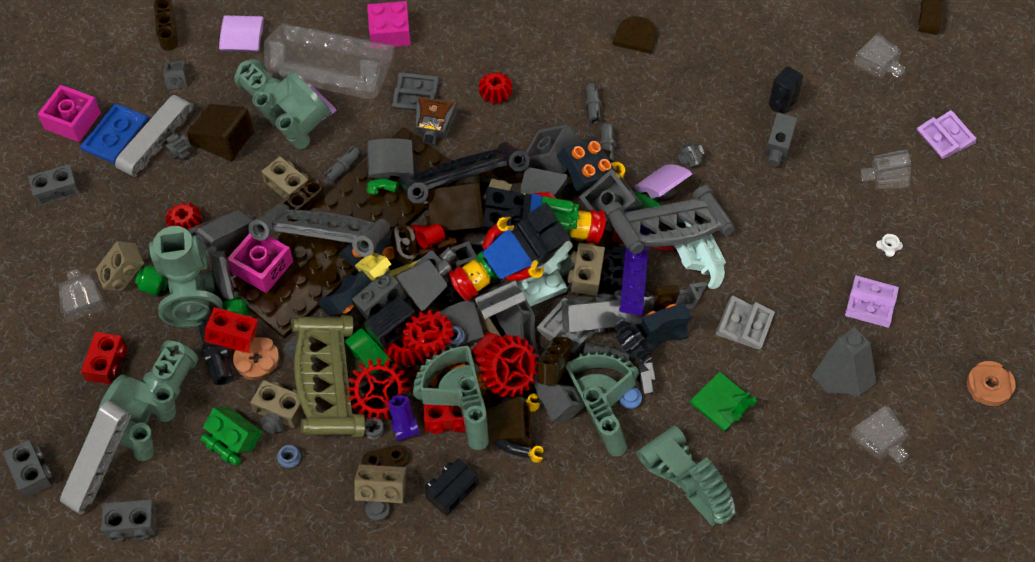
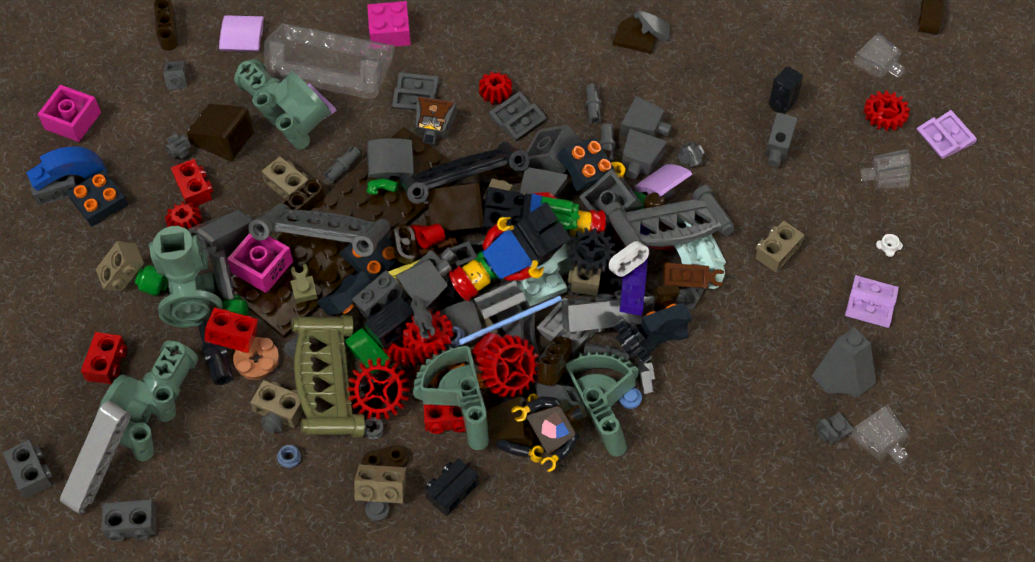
clear torso [59,270,108,323] -> none
blue tile [80,103,150,164] -> none
light grey beam [115,95,194,177] -> none
green brick [201,407,263,466] -> none
light yellow plate [355,252,391,282] -> none
dark purple piece [388,395,420,442] -> none
sand green arm [636,425,735,527] -> none
green plate [689,372,757,432] -> none
light grey slope [715,295,775,350] -> none
nougat plate [967,361,1015,406] -> none
none -> blue arch [26,147,108,191]
none -> black brick [67,170,128,227]
none -> red brick [171,159,214,207]
none -> olive plate [291,264,318,304]
none -> dark grey pin [411,298,435,338]
none -> light blue axle [459,296,562,345]
none -> dark grey slope [488,91,547,141]
none -> torso [512,396,587,472]
none -> black gear [567,228,615,275]
none -> white beam [609,241,649,277]
none -> dark grey torso [620,96,672,137]
none -> dark grey torso [622,129,667,179]
none -> dark grey slope [634,11,670,41]
none -> dark brown piece [644,192,666,209]
none -> reddish brown plate [663,263,724,288]
none -> dark tan brick [755,221,805,272]
none -> dark grey bracket [816,412,854,446]
none -> red gear [863,90,910,131]

